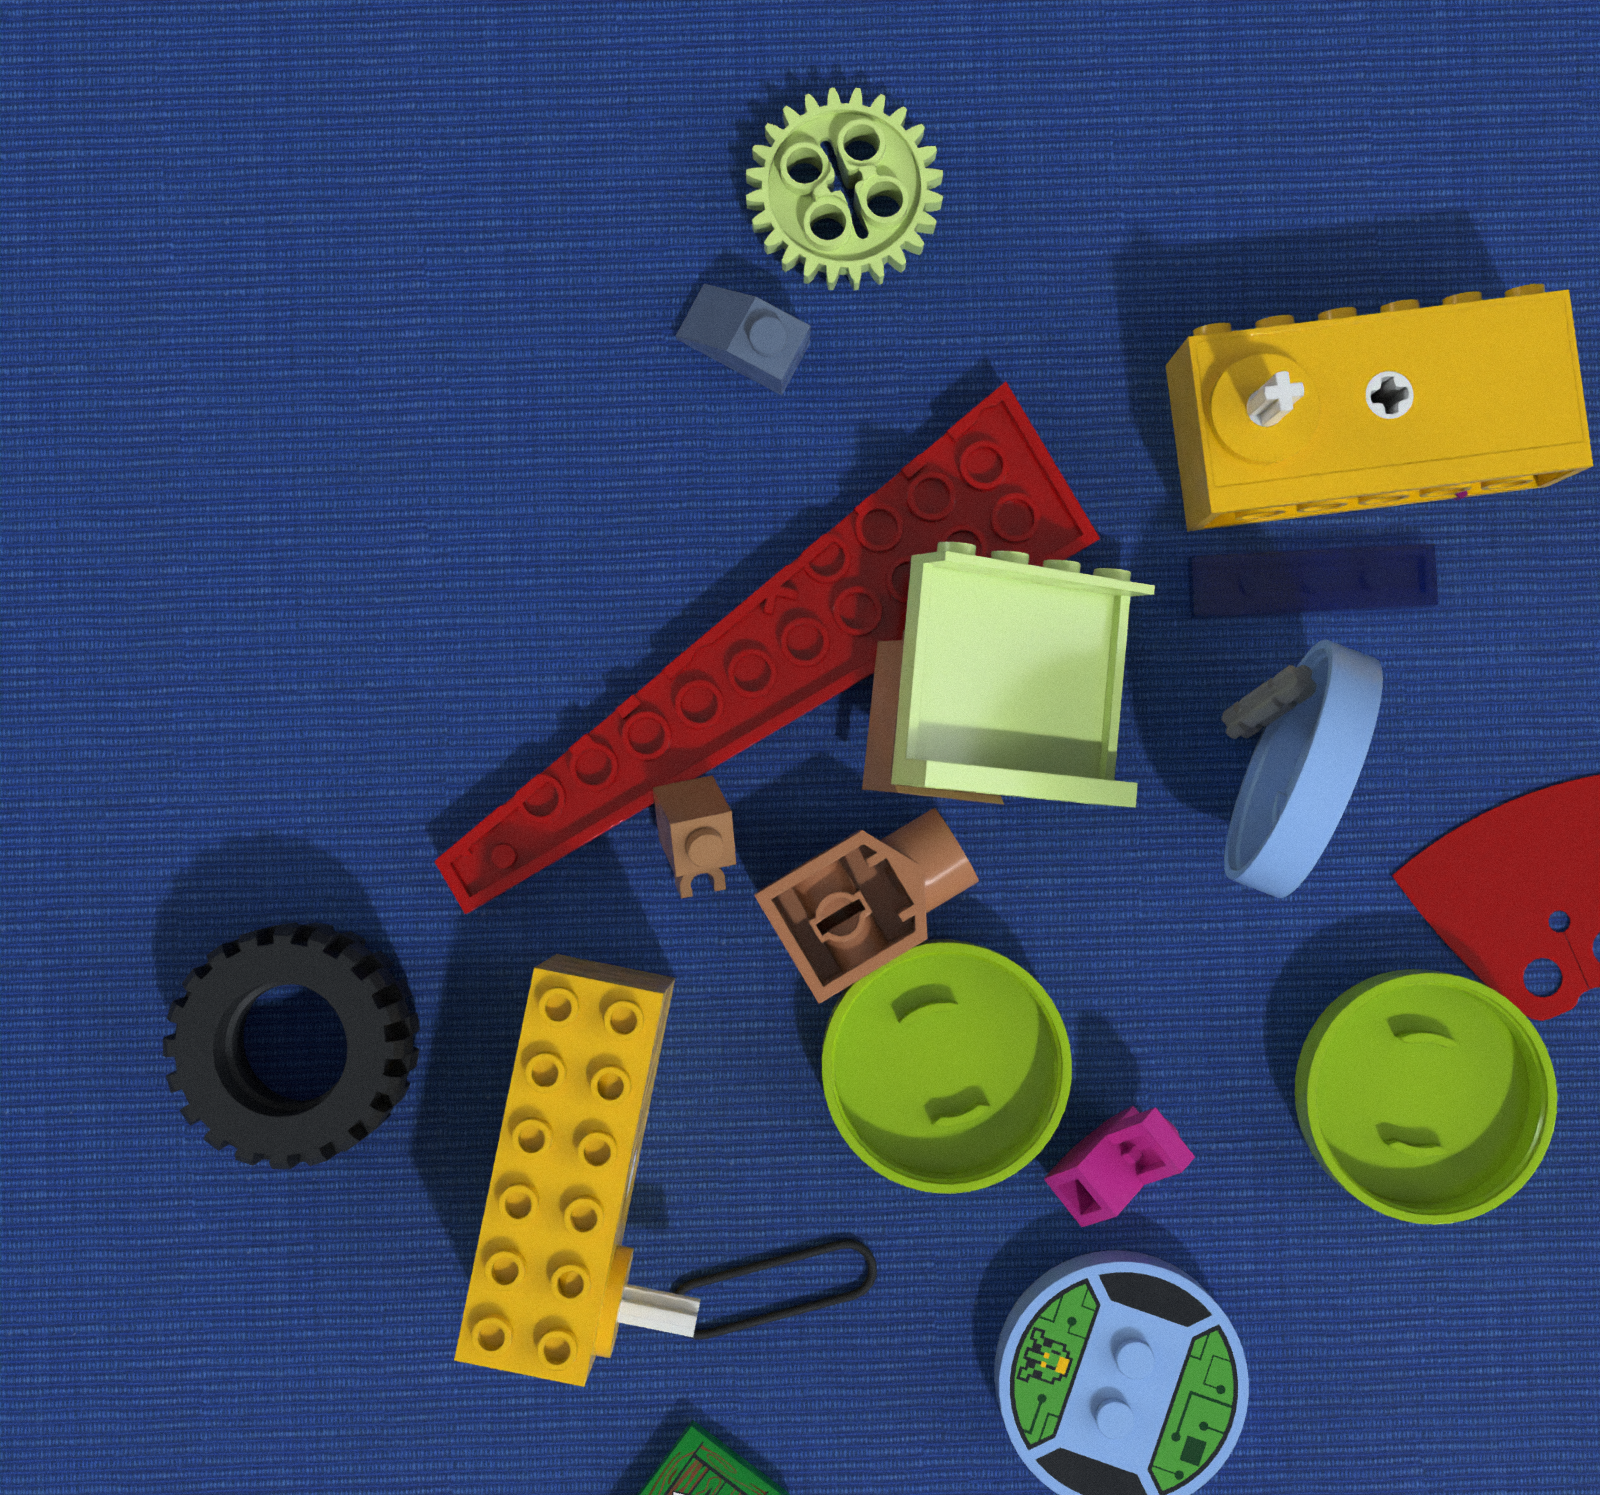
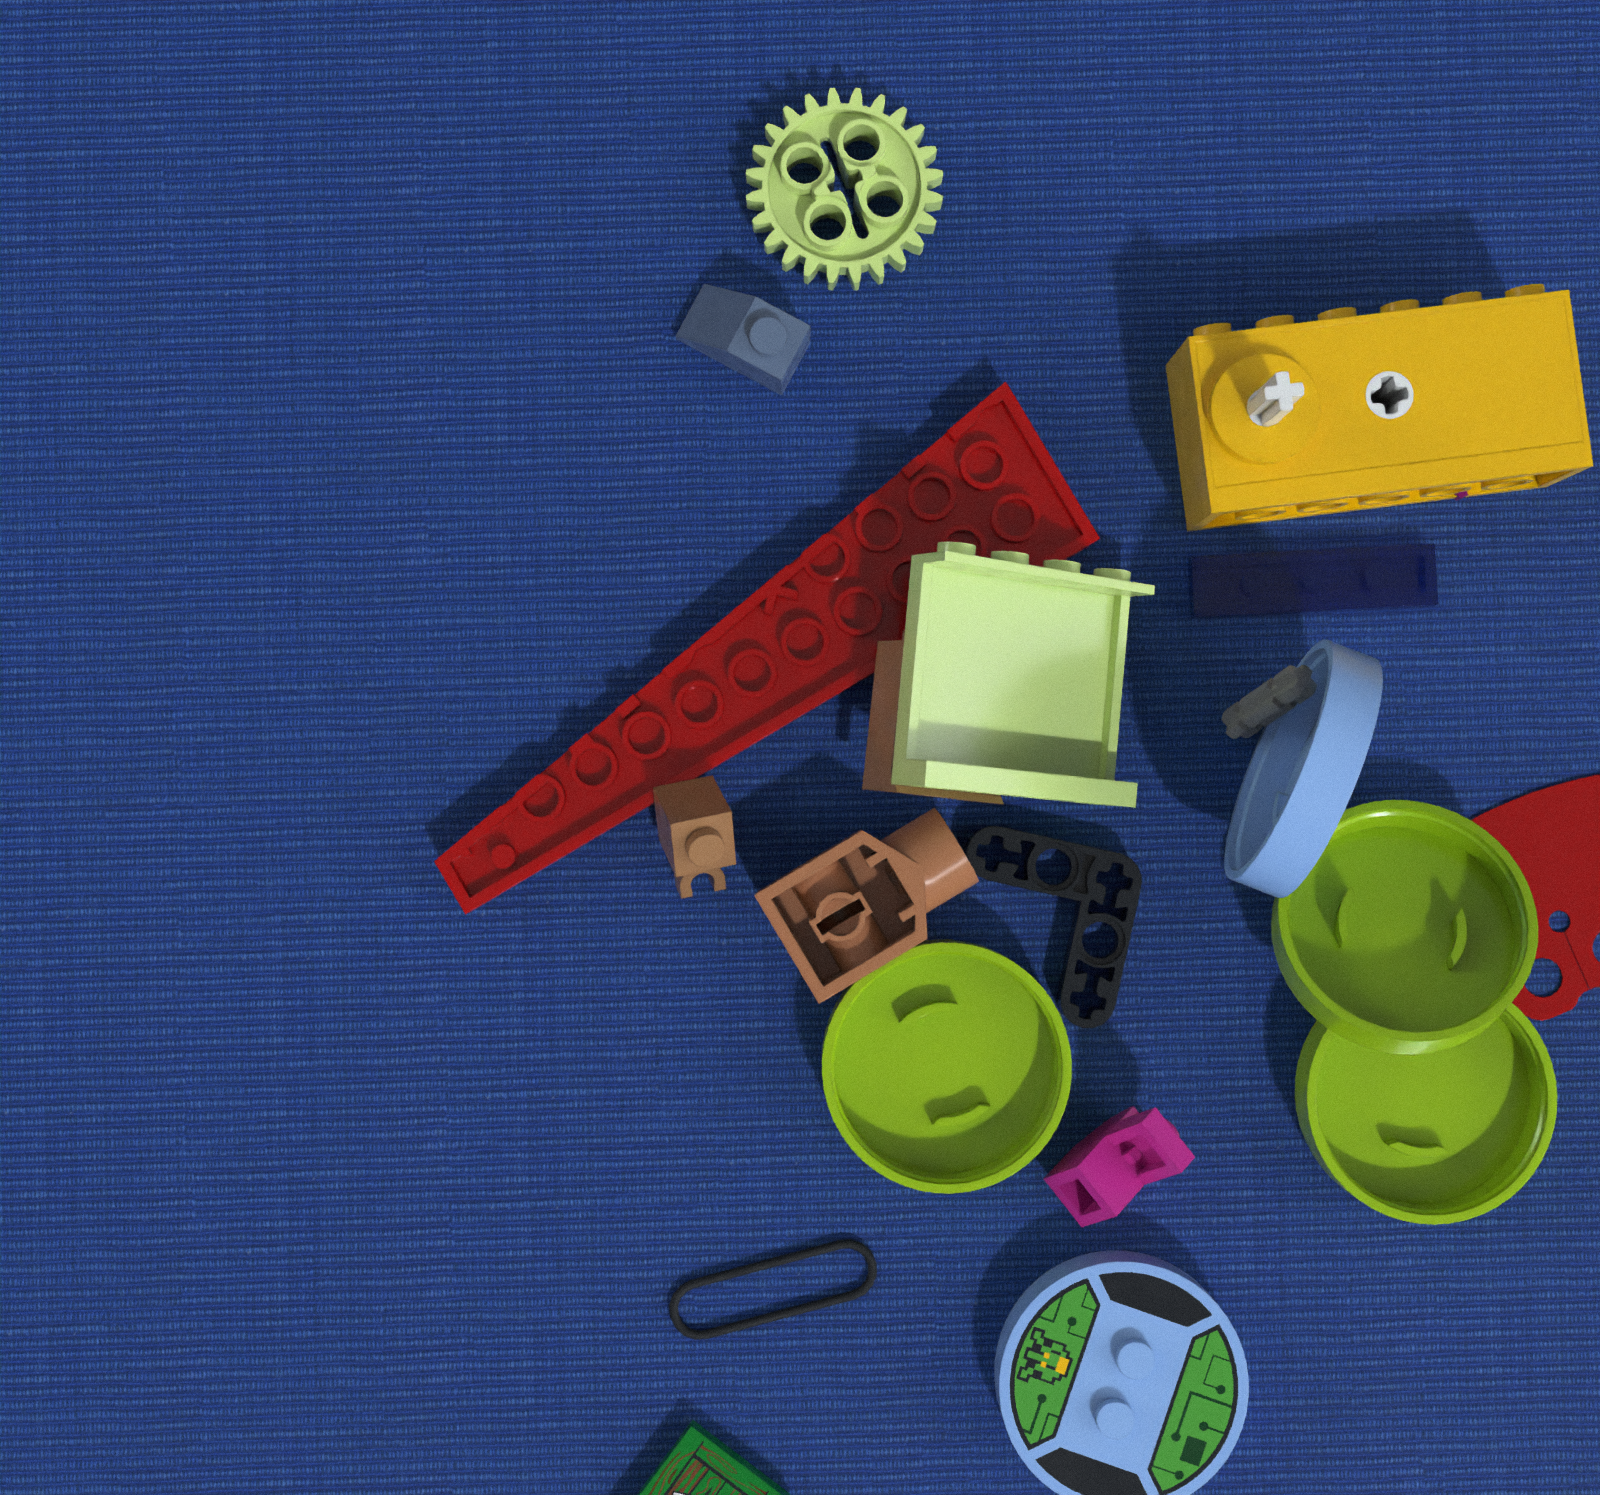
black tyre [163,922,420,1169] -> none
yellow piece [454,954,701,1387] -> none
none -> black beam [965,826,1142,1028]
none -> lime brick [1271,800,1538,1055]

